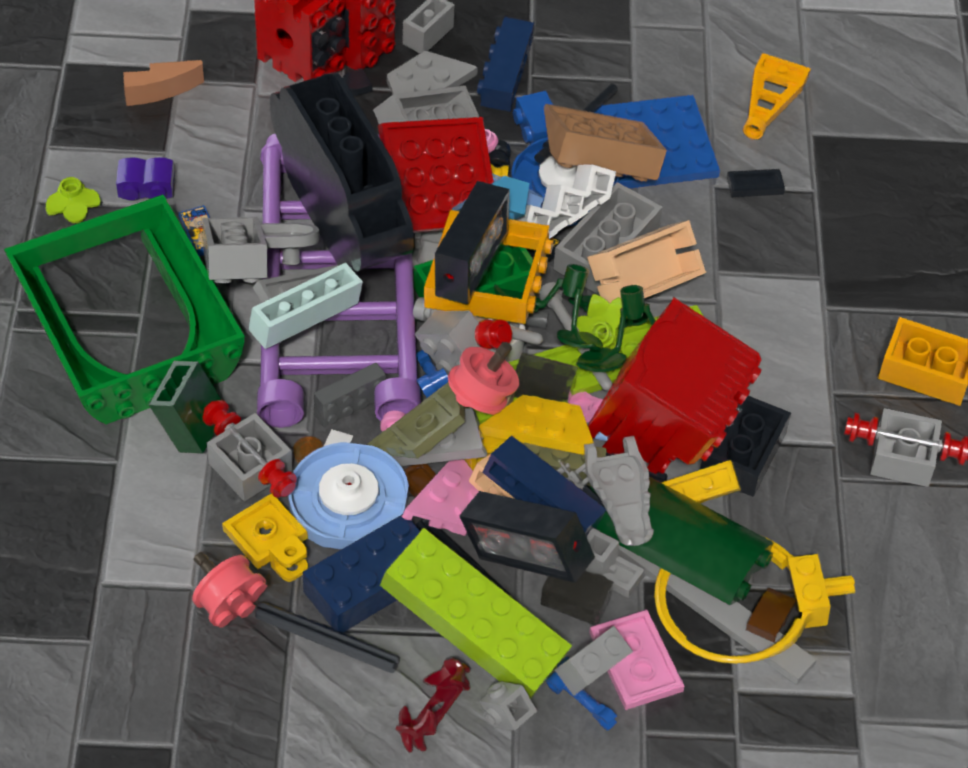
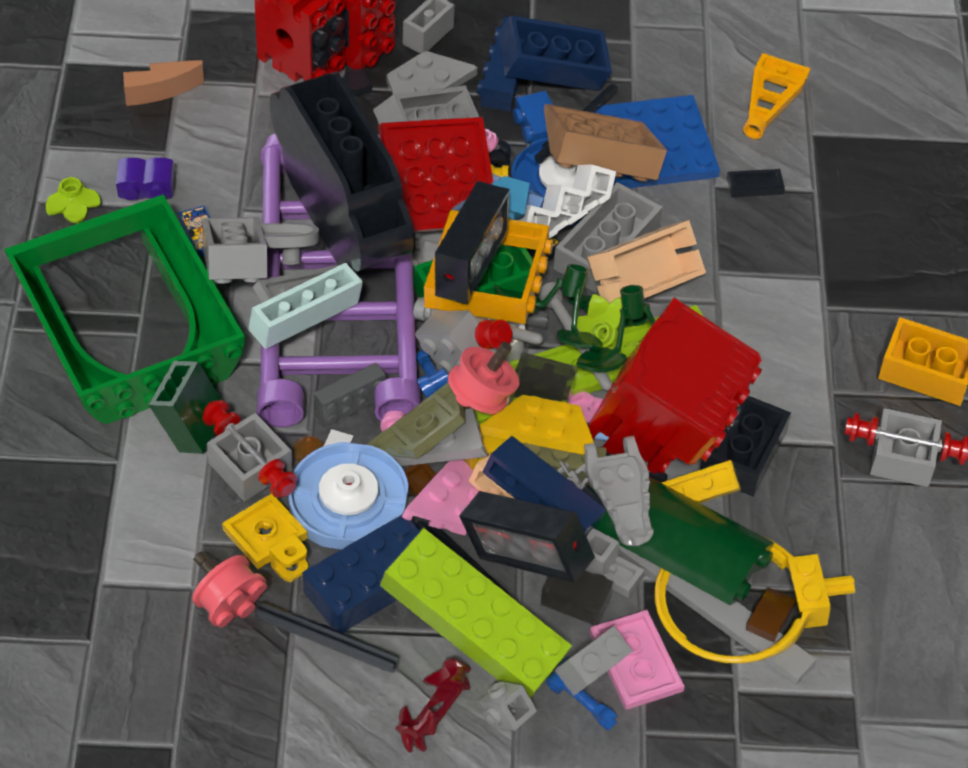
none -> dark blue brick [498,15,612,91]

